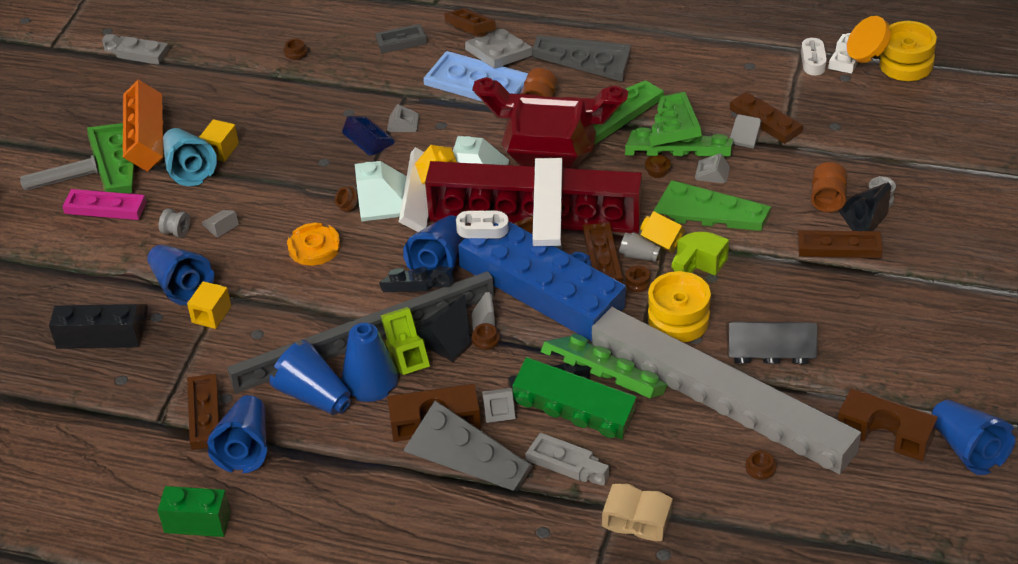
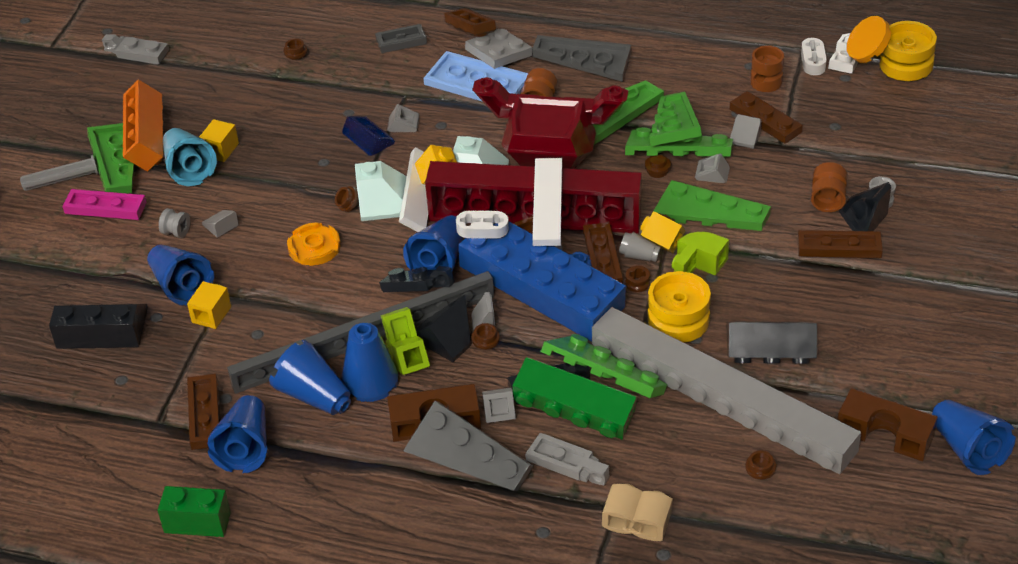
none -> dark orange wheel [751,45,784,92]

